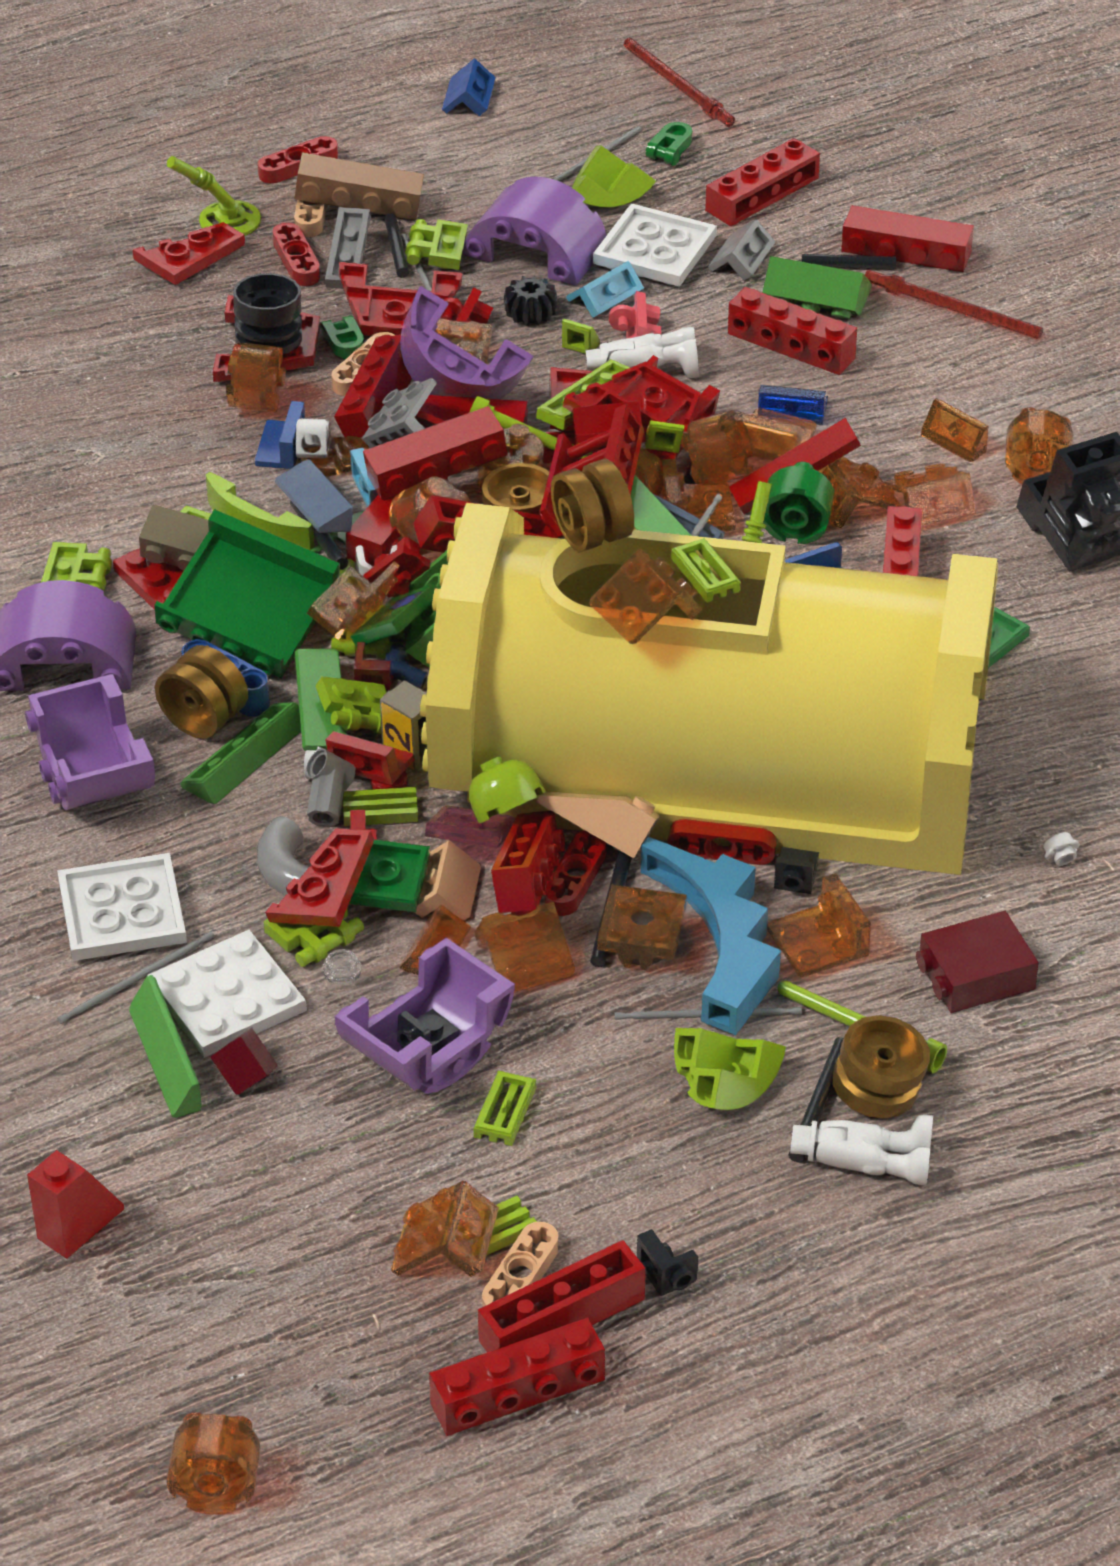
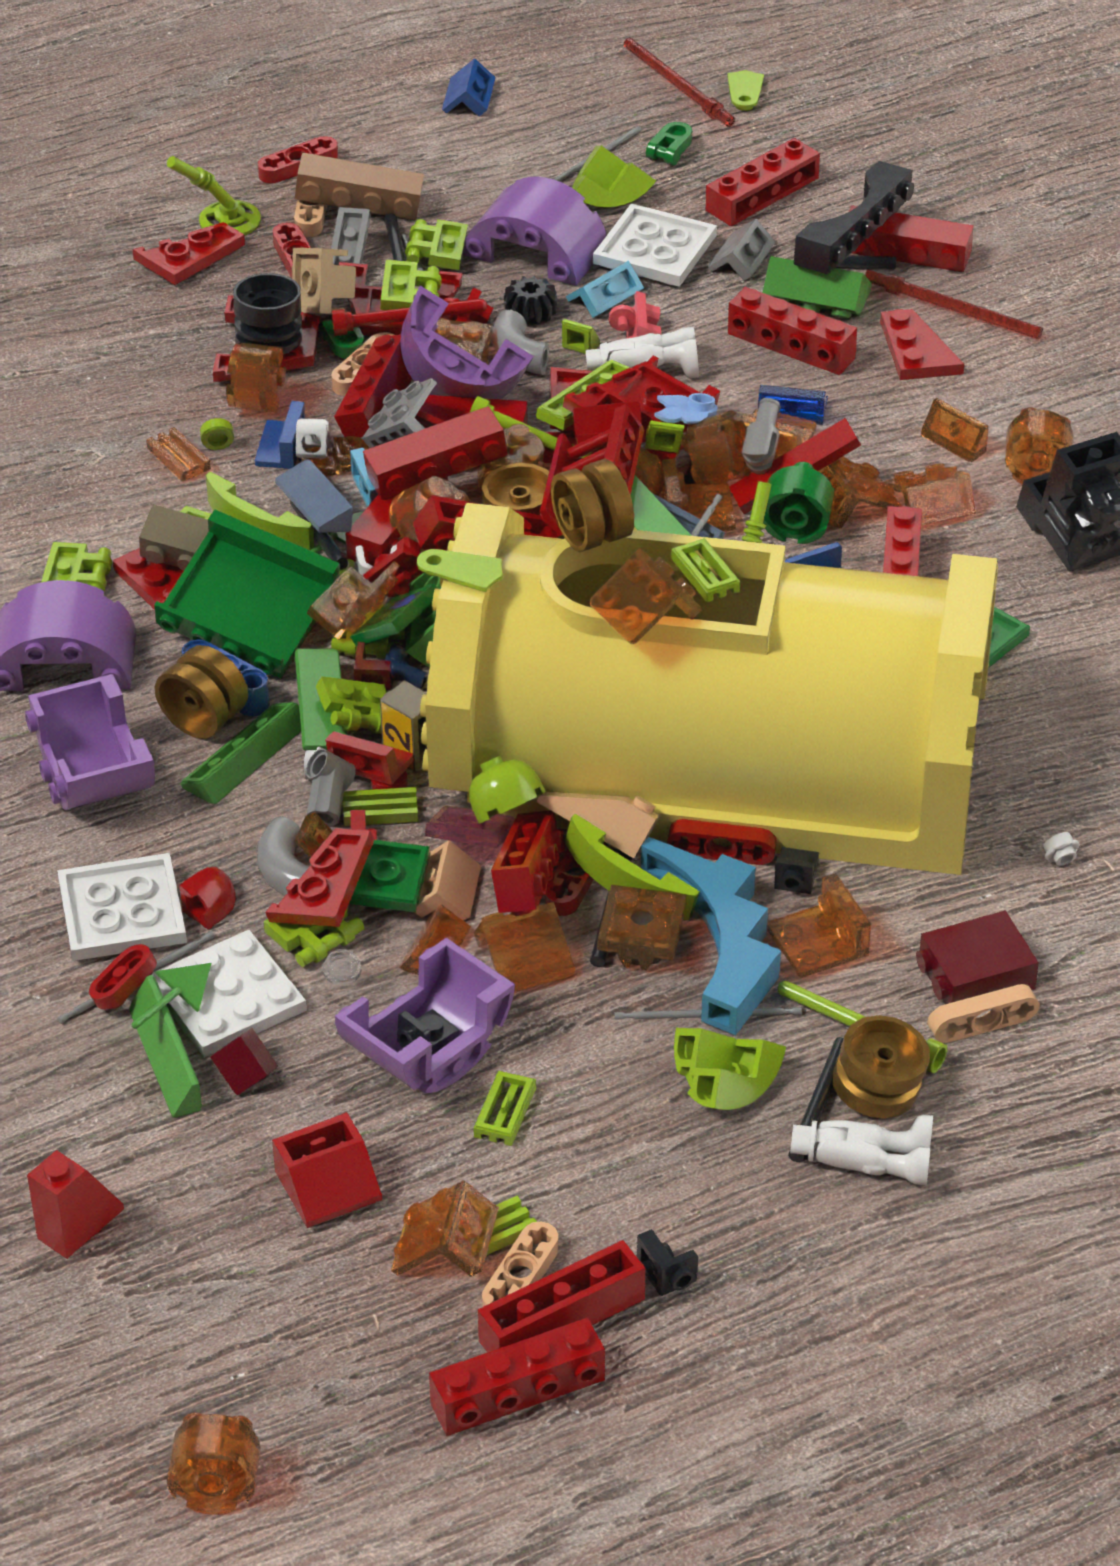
none -> red plate [89,944,157,1010]
none -> bright green piece [132,963,212,1029]
none -> clear orange tile [146,427,211,482]
none -> red brick [179,867,237,930]
none -> lime tile [200,418,234,450]
none -> red slope [272,1112,382,1228]
none -> tan panel [292,248,356,314]
none -> clear orange tile [295,812,333,858]
none -> red piece [332,299,487,336]
none -> lime plate [380,260,442,310]
none -> lime piece [417,549,503,592]
none -> light grey cylinder [491,310,549,375]
none -> lime slope [565,814,700,920]
none -> light blue plate [654,393,718,424]
none -> lime piece [727,70,764,111]
none -> light grey arm [742,398,781,474]
none -> black arch [794,161,914,274]
none -> wing [880,309,964,380]
none -> light nougat beam [927,984,1040,1043]

